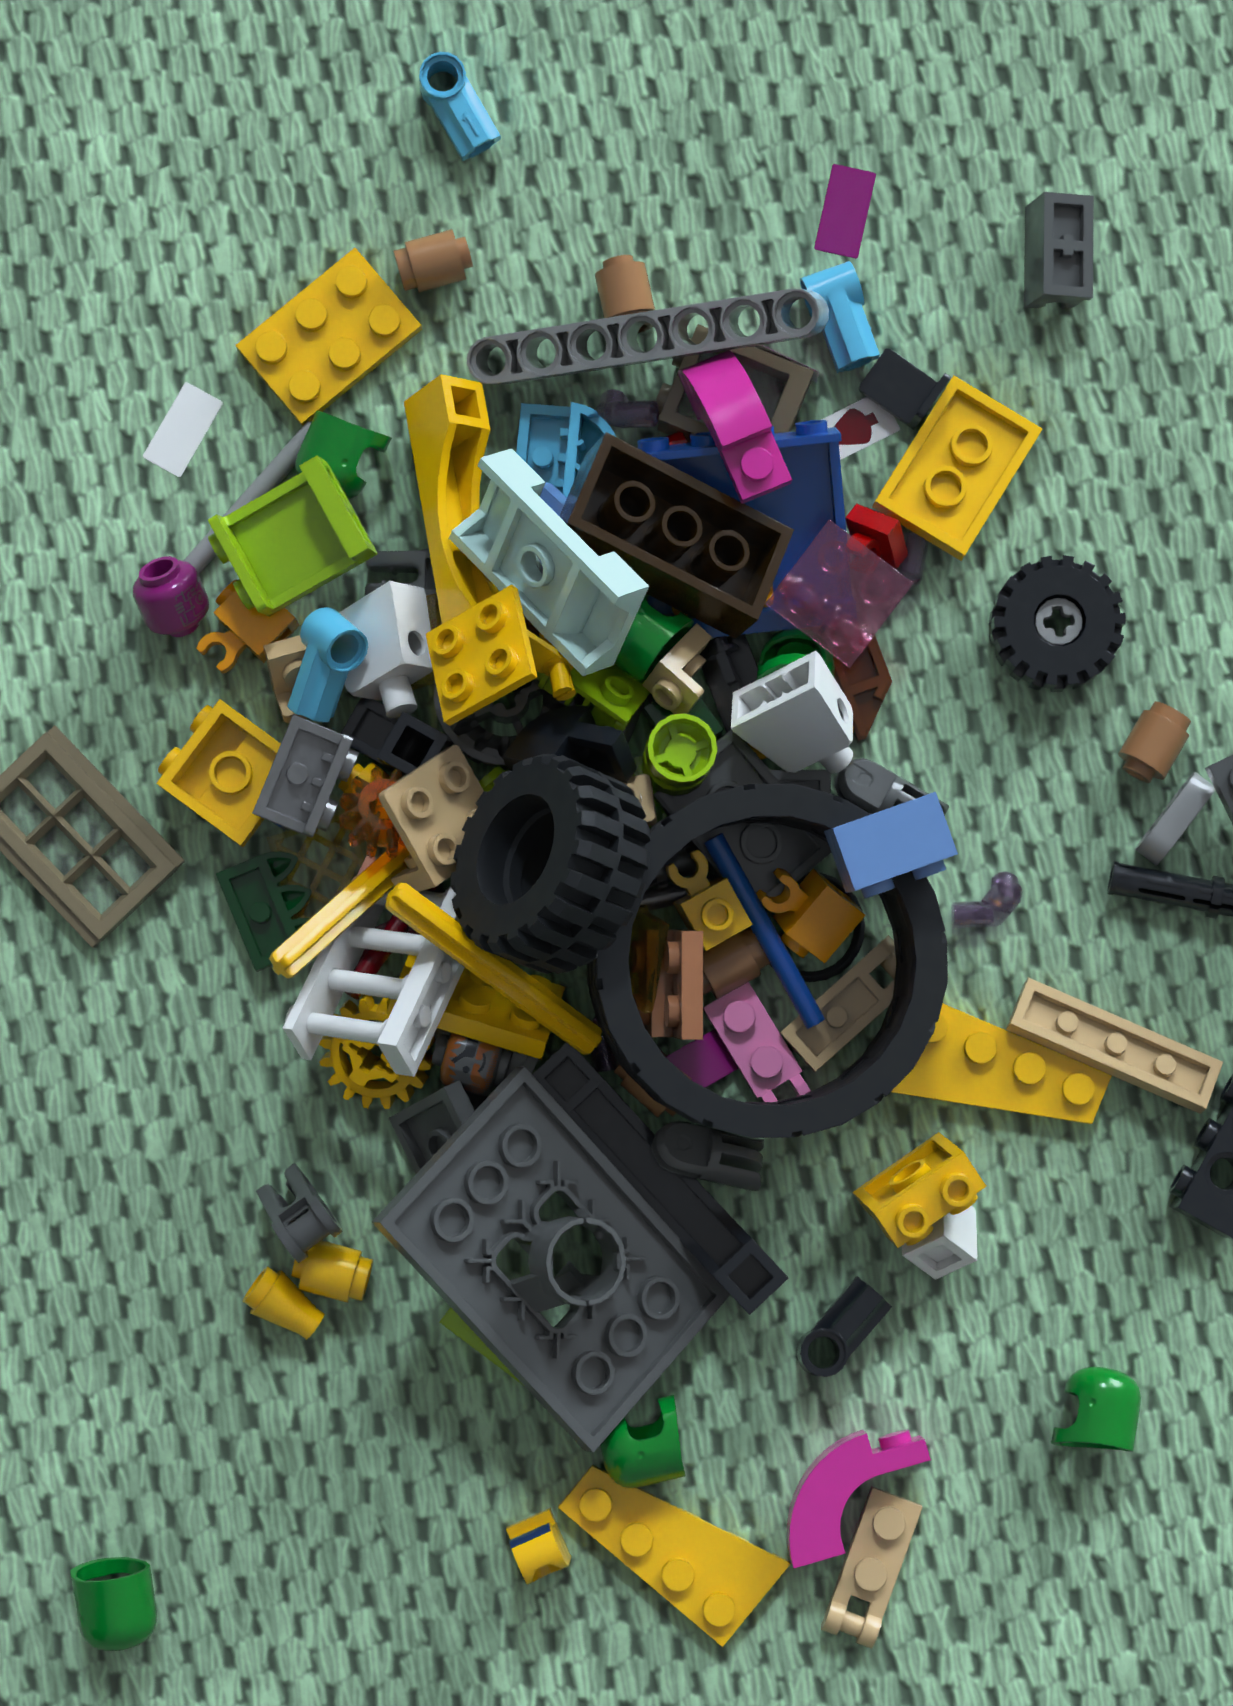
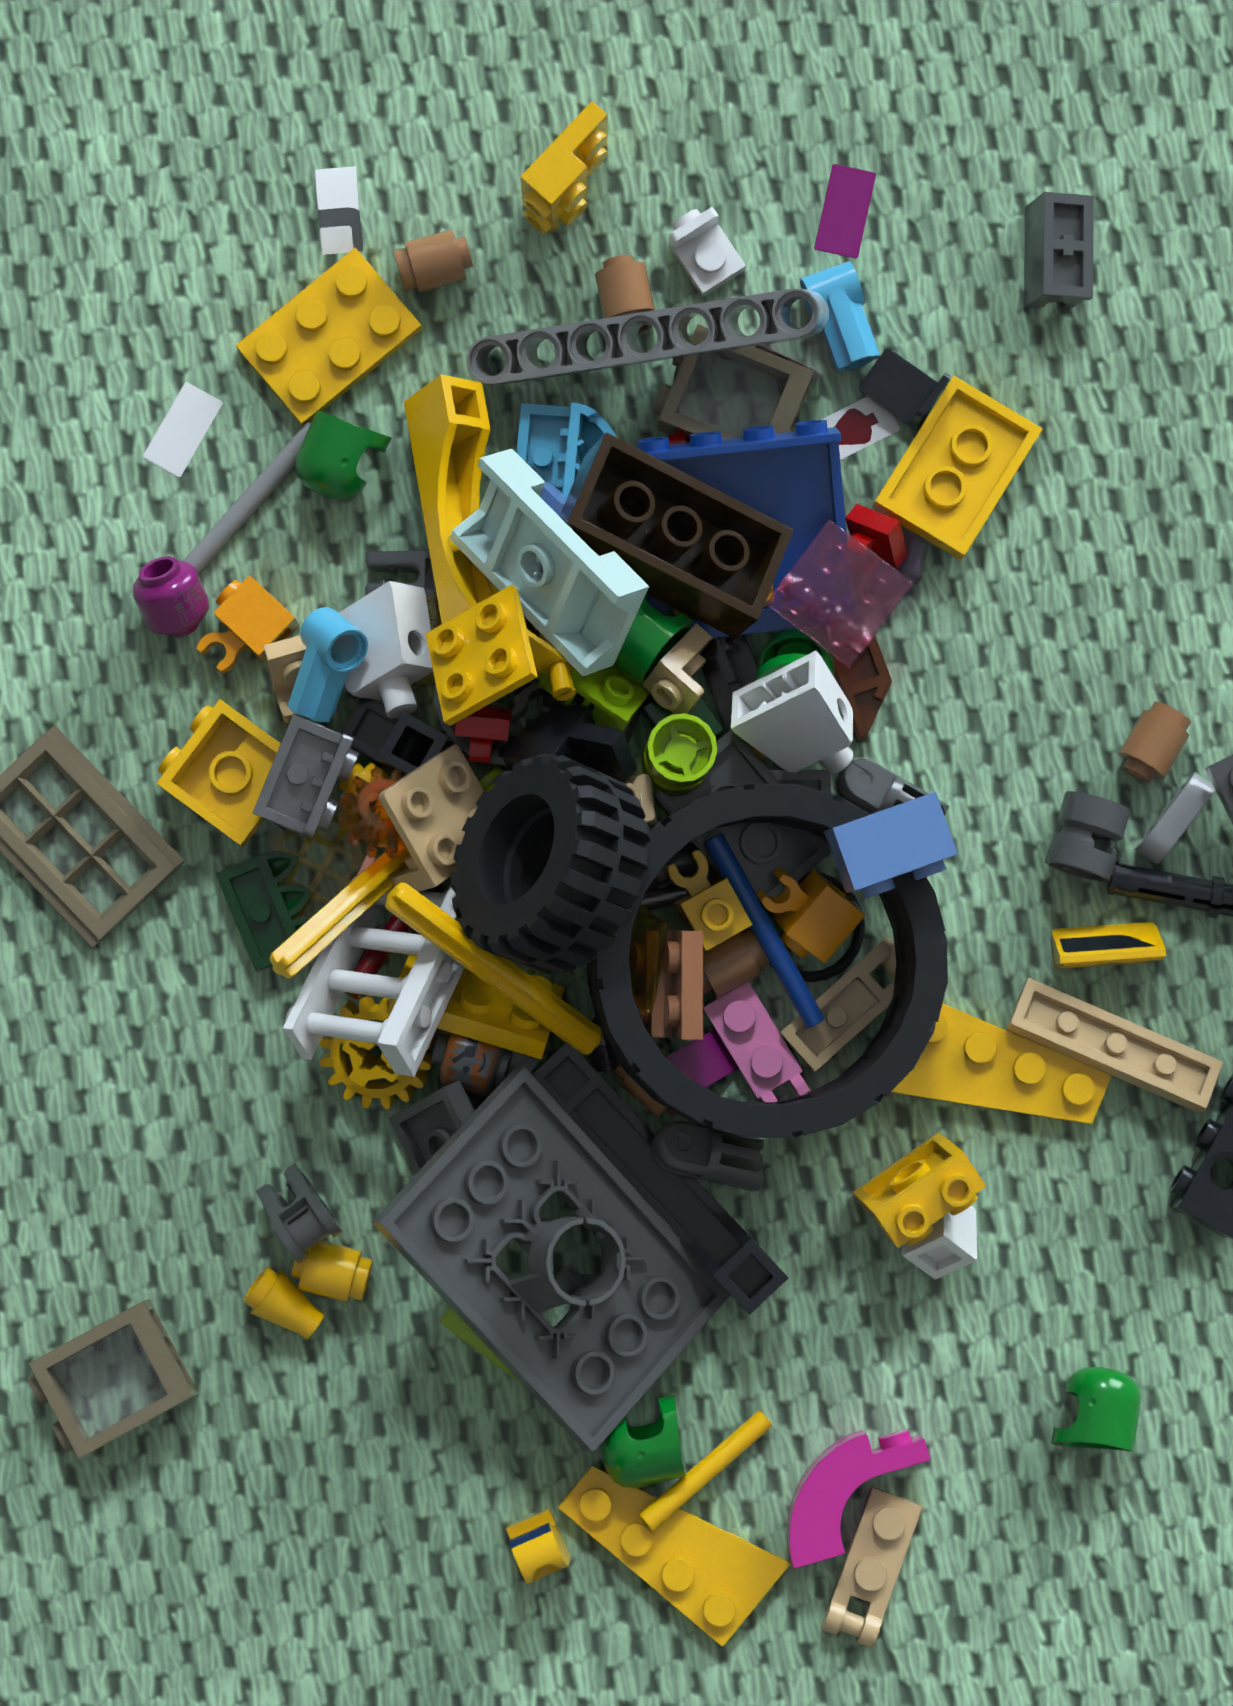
green helmet [70,1557,157,1651] -> none
lime panel [208,455,378,616] -> none
medium azure piece [419,52,501,161] -> none
arm [596,389,659,428] -> none
dark pink arch [678,350,792,504] -> none
black piece [796,1276,892,1377] -> none
arm [951,872,1023,928] -> none
black bush [989,555,1126,692] -> none
none -> window [28,1299,199,1459]
none -> white sticker [315,166,363,255]
none -> red tile [454,706,512,763]
none -> yellow plate [520,101,608,235]
none -> yellow bar [638,1410,772,1532]
none -> white bracket [668,207,746,298]
none -> dark grey wheel [1044,791,1131,882]
none -> yellow slope [1051,922,1166,969]

